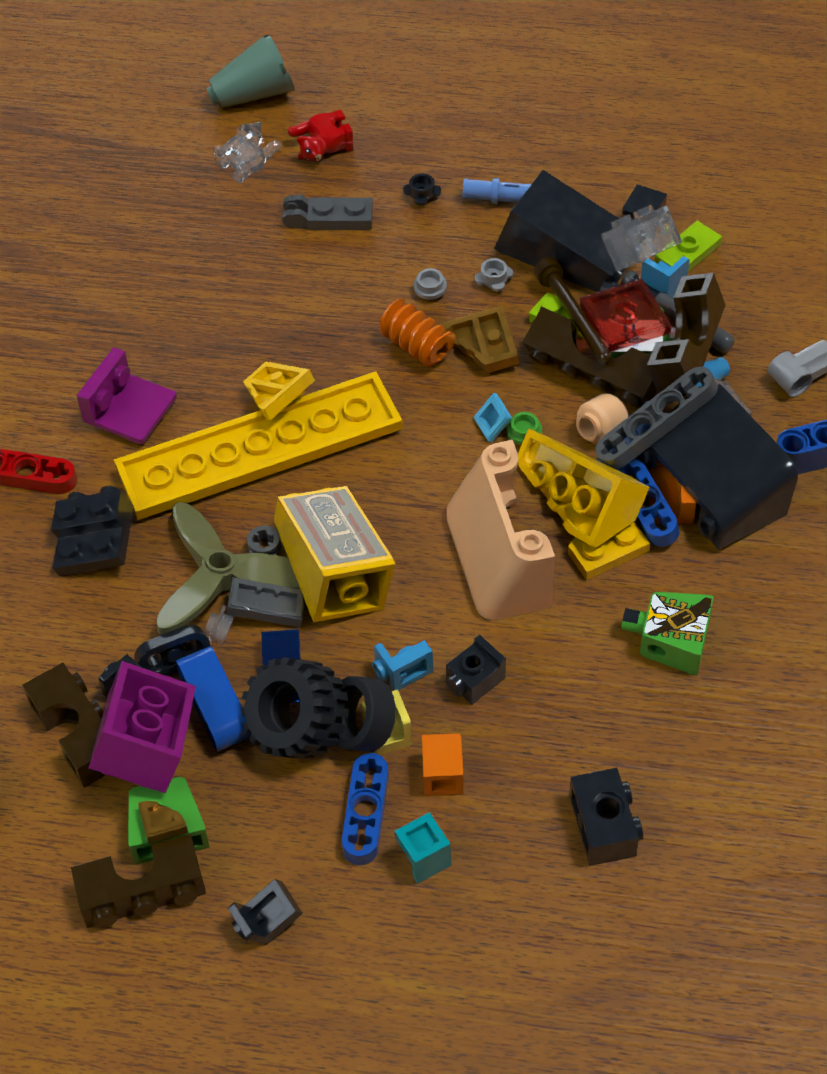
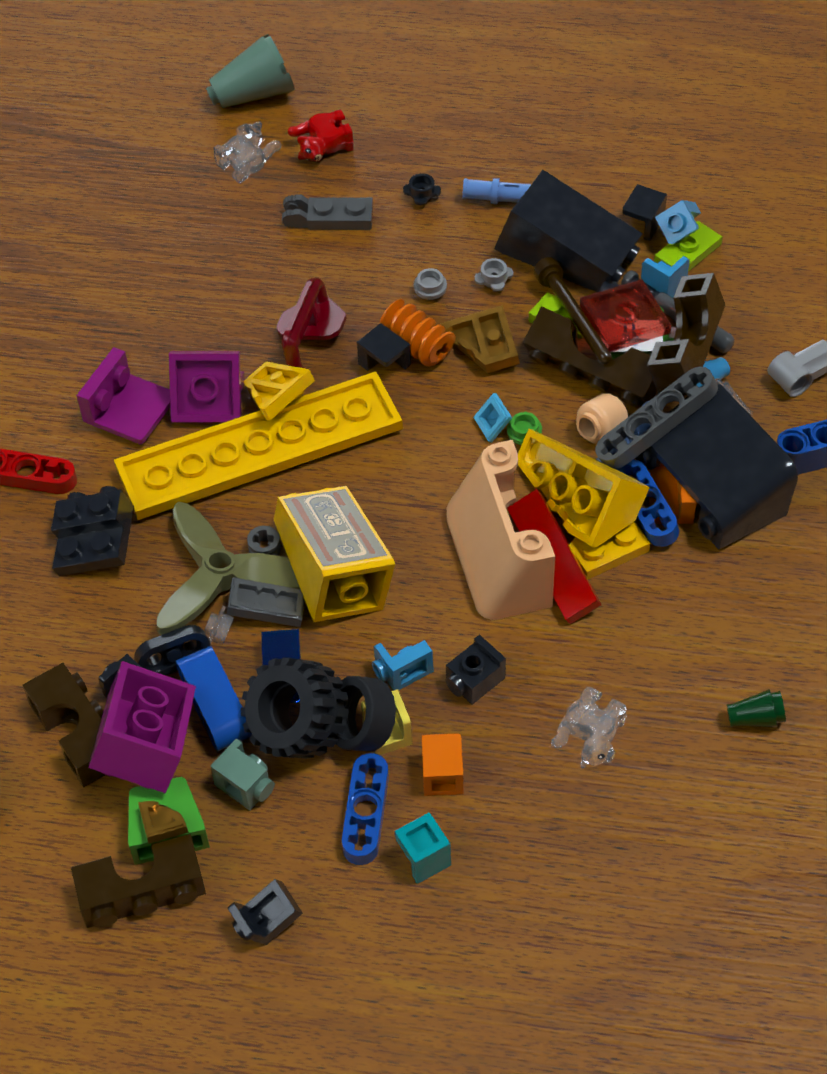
black brick [569,768,643,866] -> none
clear brick [601,205,682,271] -> none
torso [621,592,714,676] -> none
none -> magenta bracket [169,351,244,422]
none -> sand green brick [210,738,275,810]
none -> dark red piece [277,277,346,368]
none -> black panel [357,323,411,371]
none -> red tile [507,489,602,624]
none -> clear animal [551,687,627,769]
none -> dark azure bracket [655,200,701,245]
none -> dark green cone [727,689,786,727]

